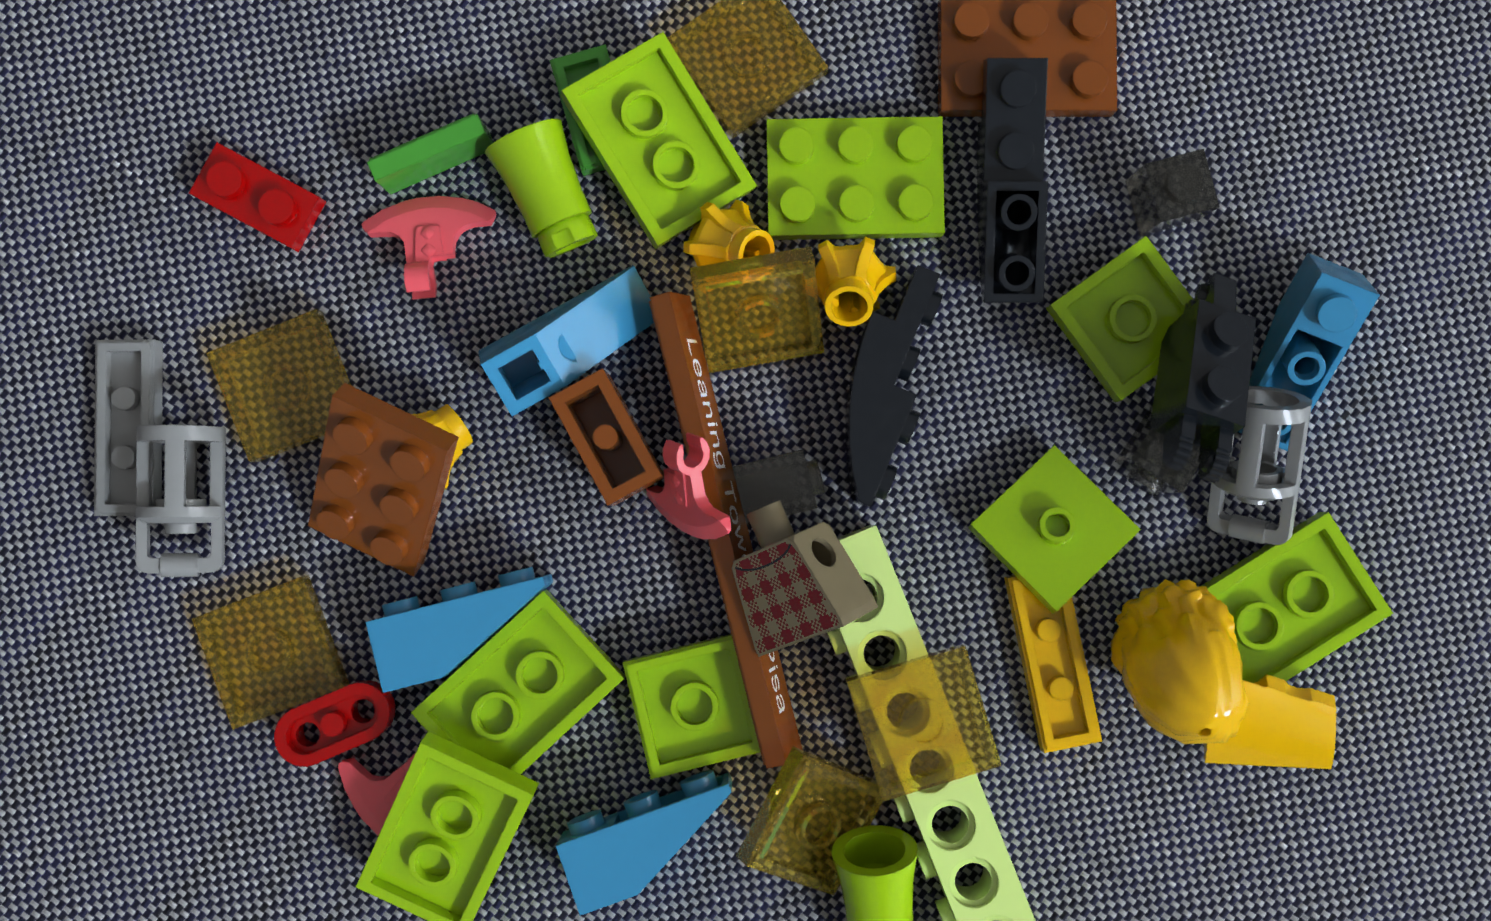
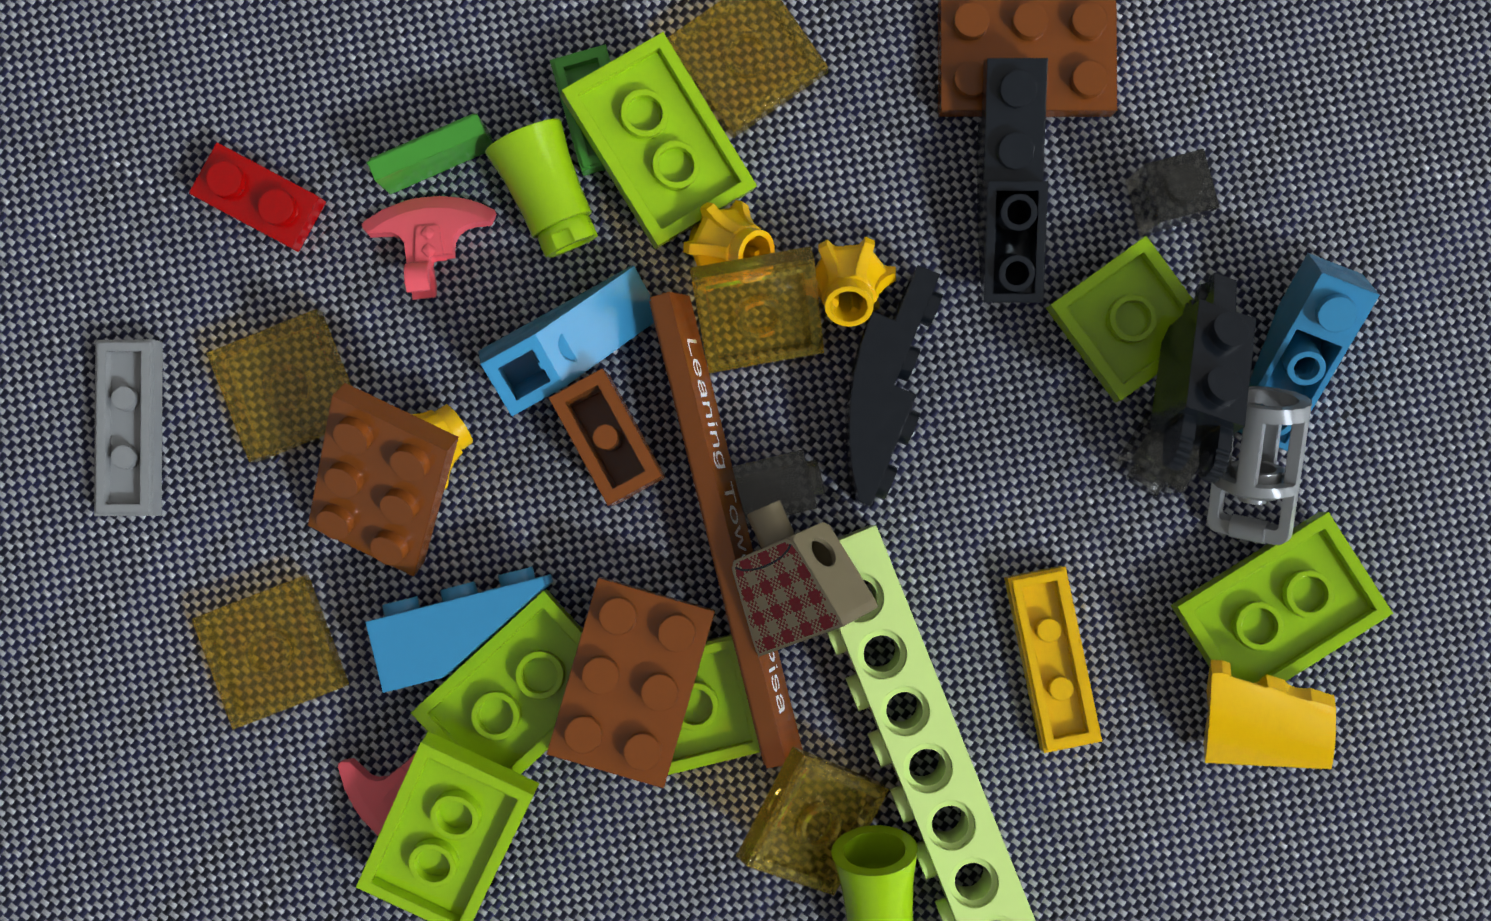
light grey piece [135,425,226,577] -> none
red plate [274,680,396,767] -> none
dark azure slope [556,770,732,916] -> none
coral piece [646,433,731,540] -> none
lime plate [766,116,945,240] -> none
clear yellow tile [846,644,1002,801] -> none
lime plate [968,445,1141,614] -> none
yellow piece [1111,579,1249,744] -> none
none -> dark orange plate [547,577,715,788]

